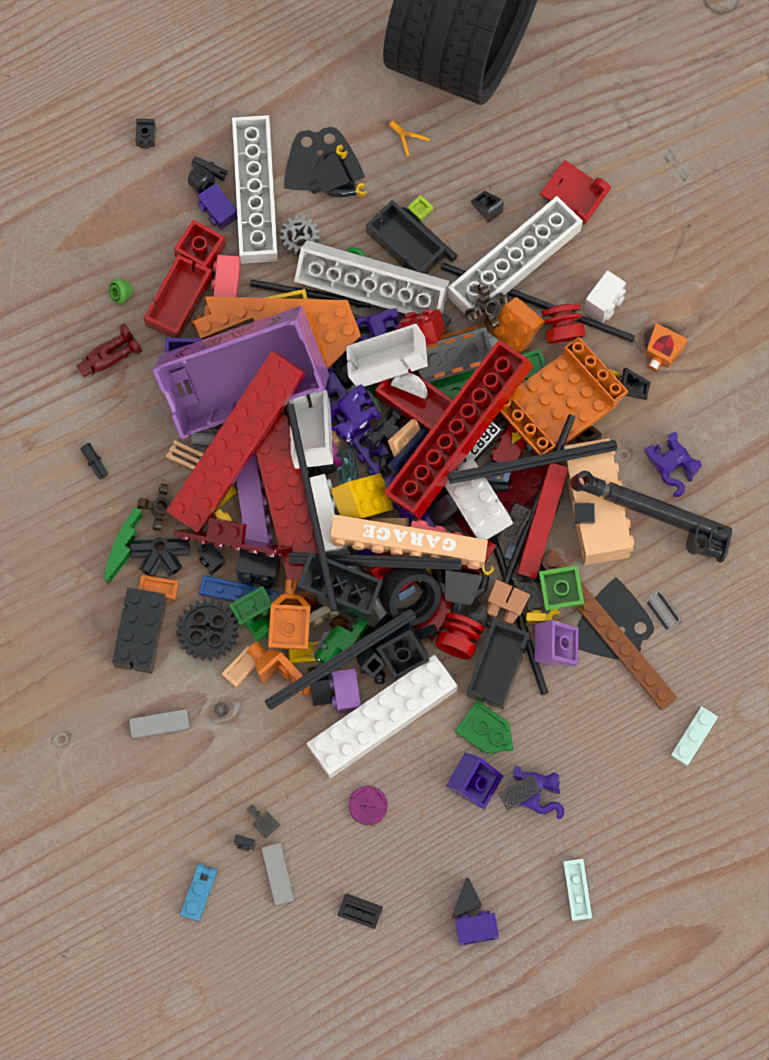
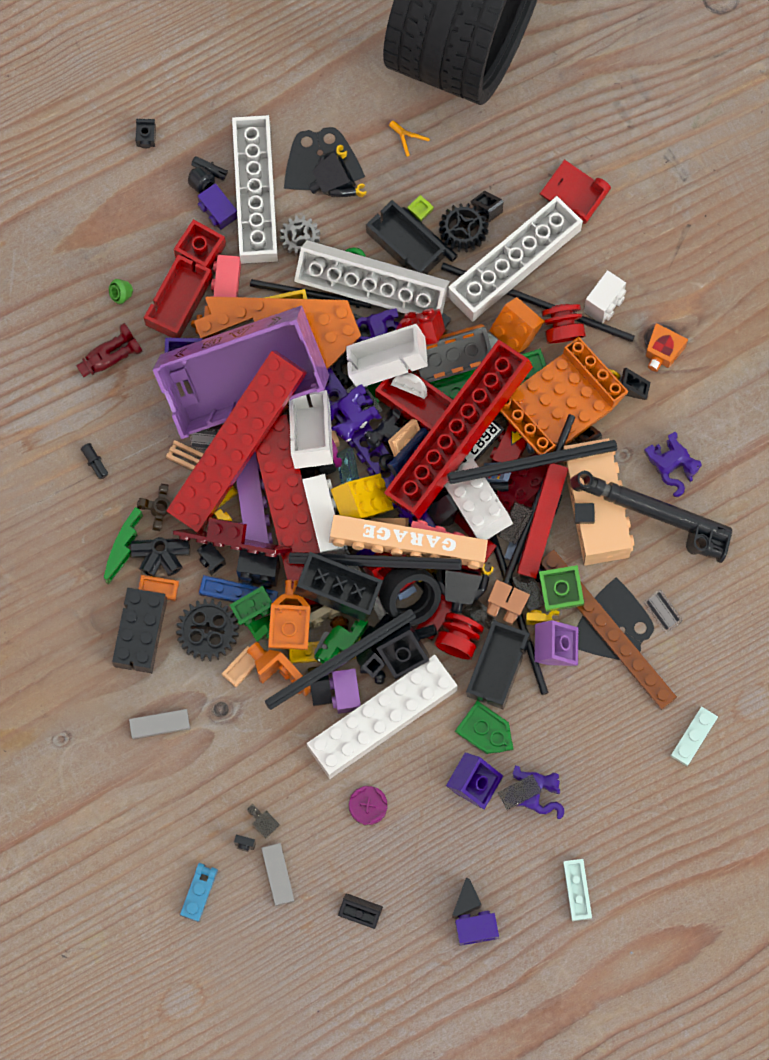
black piece [286,404,338,612] -> none
dark brown pin [465,283,510,329] -> none
none -> black gear [439,203,489,253]

